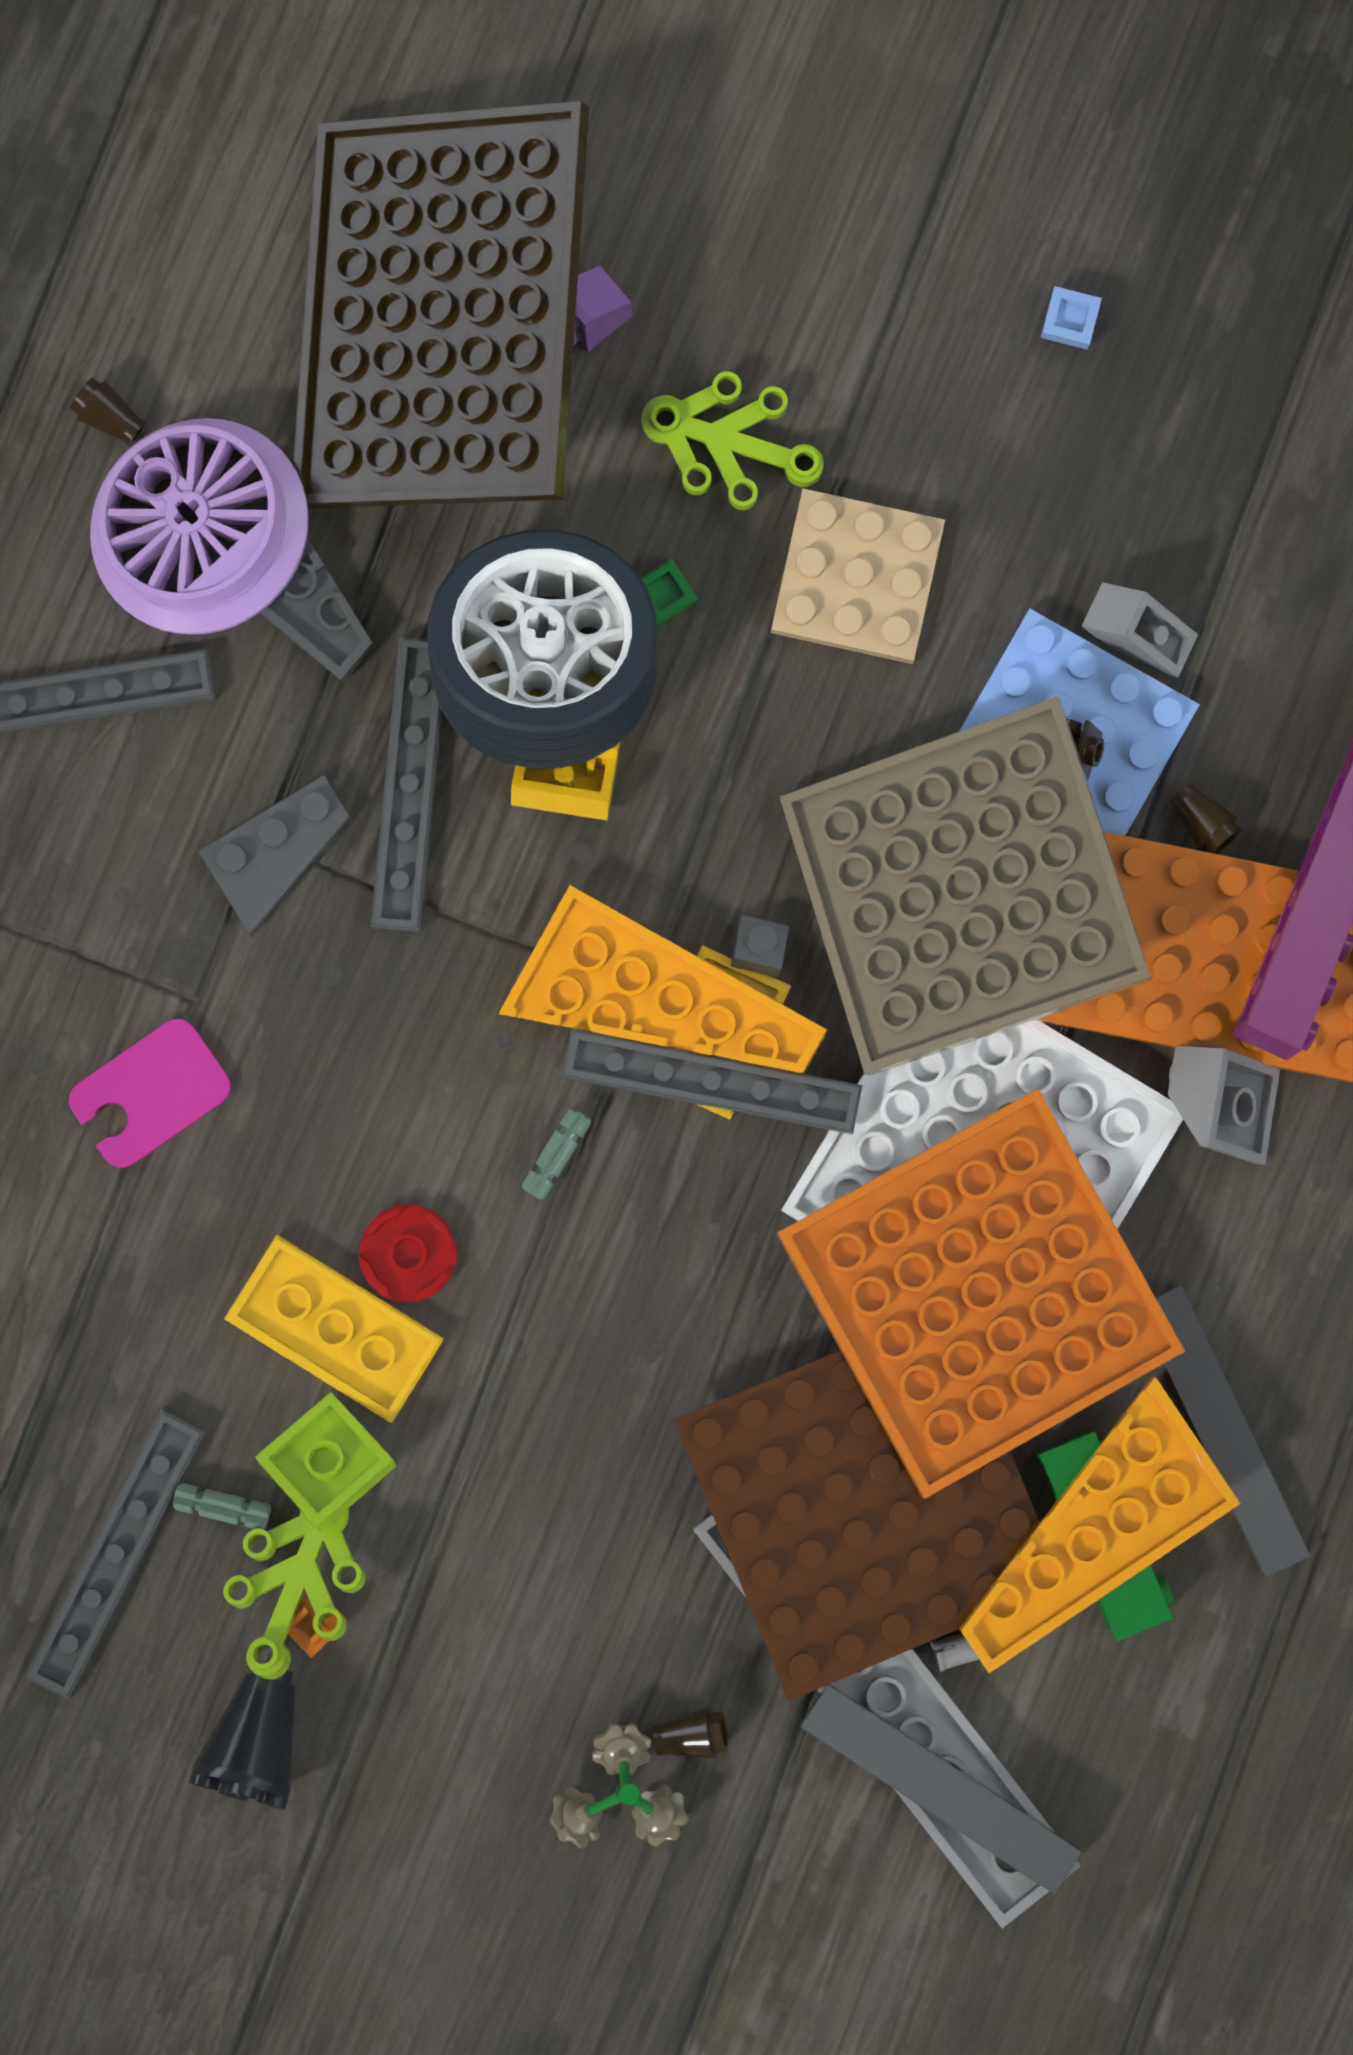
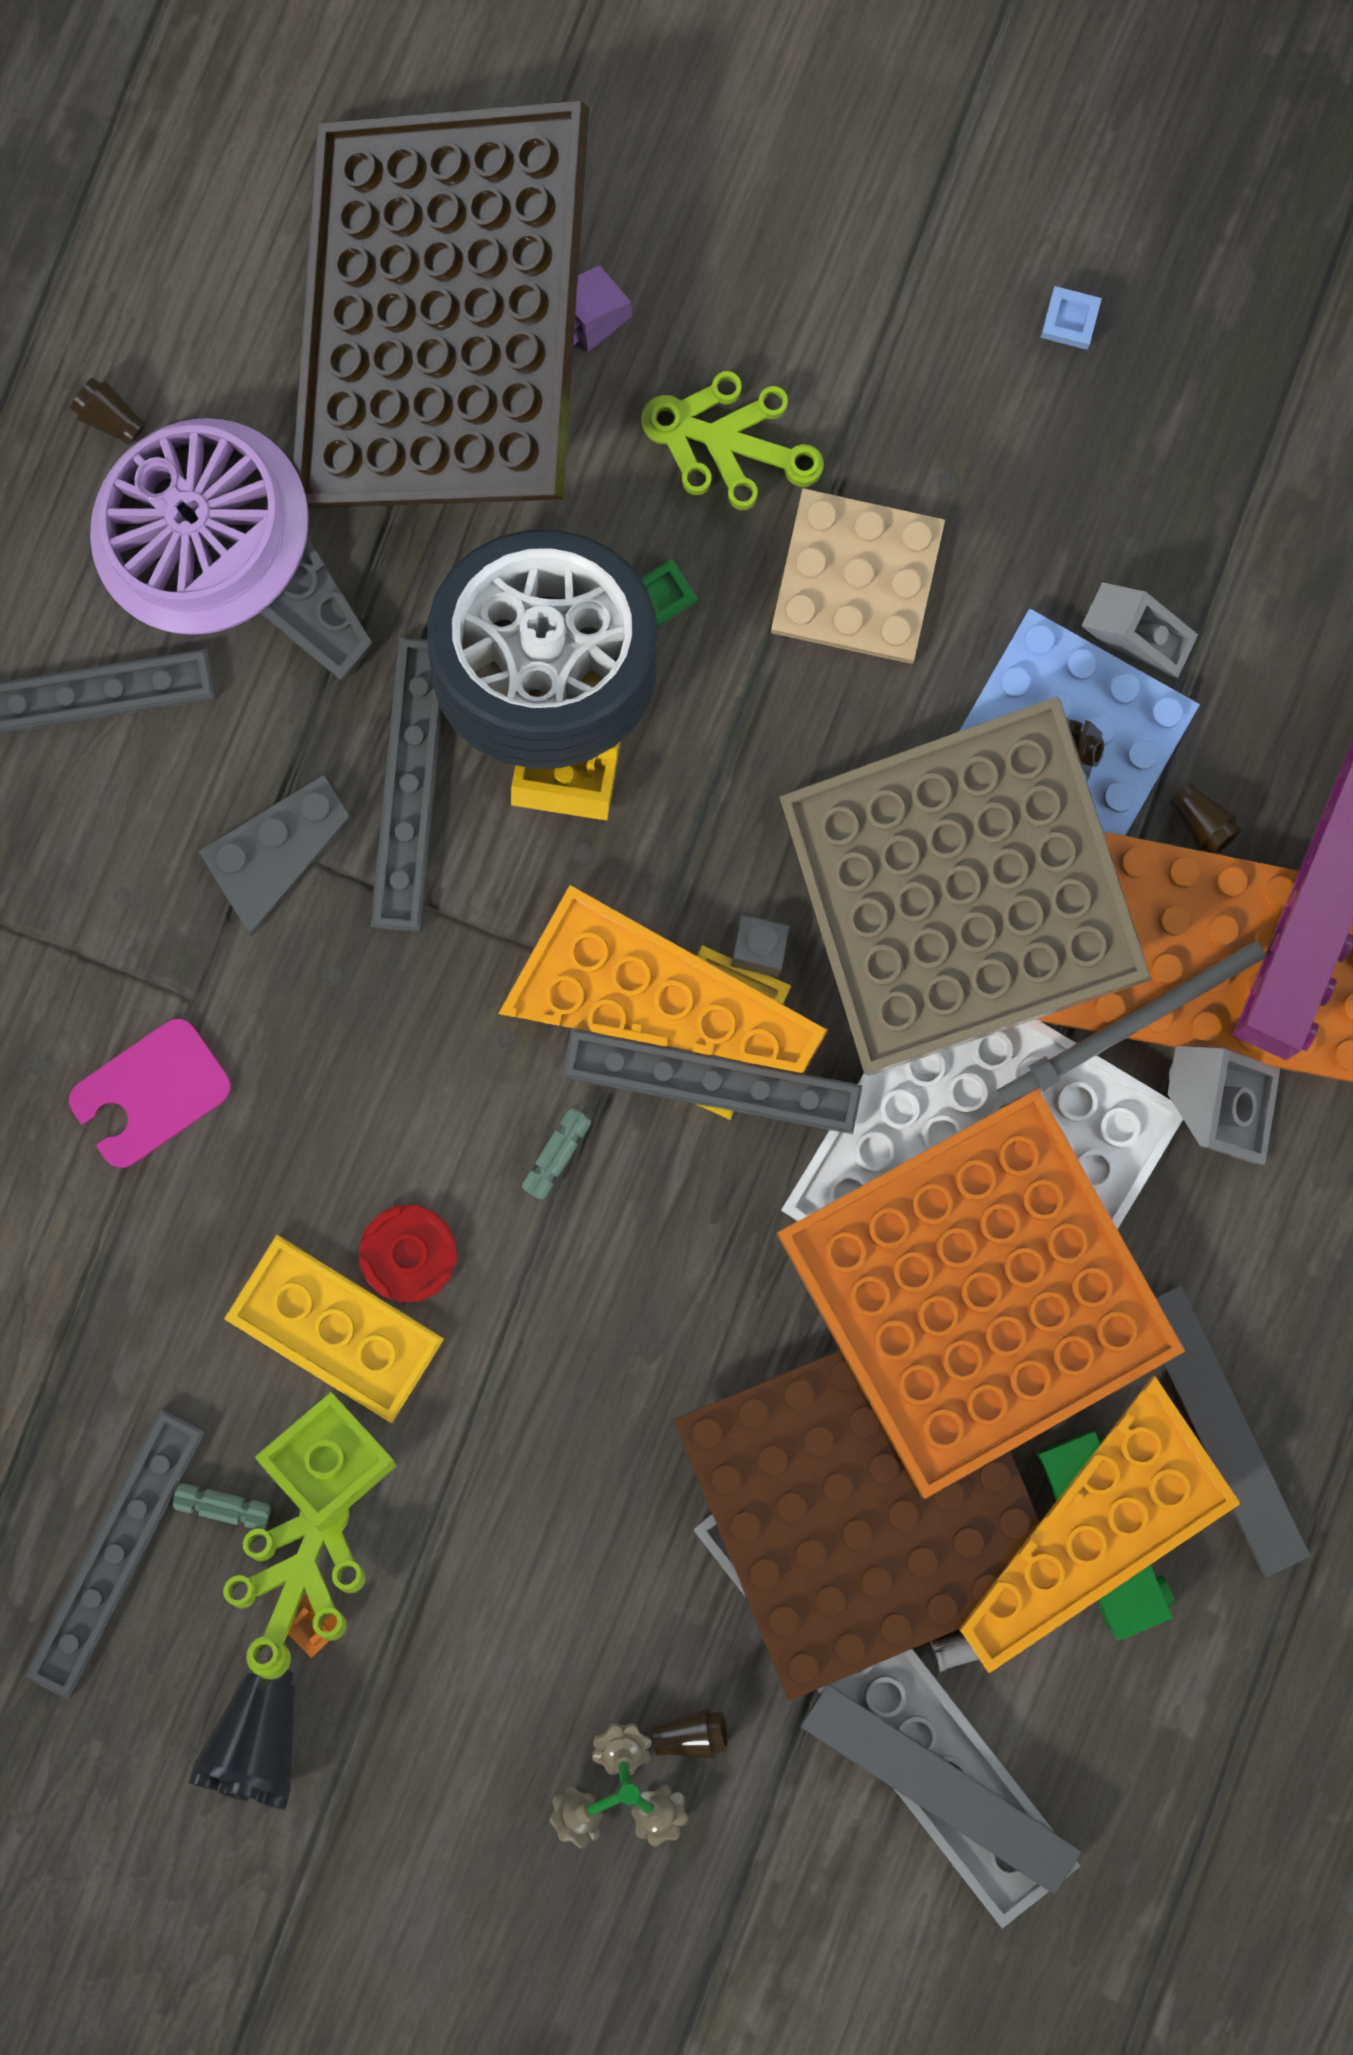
none -> dark grey bar [996,940,1266,1106]

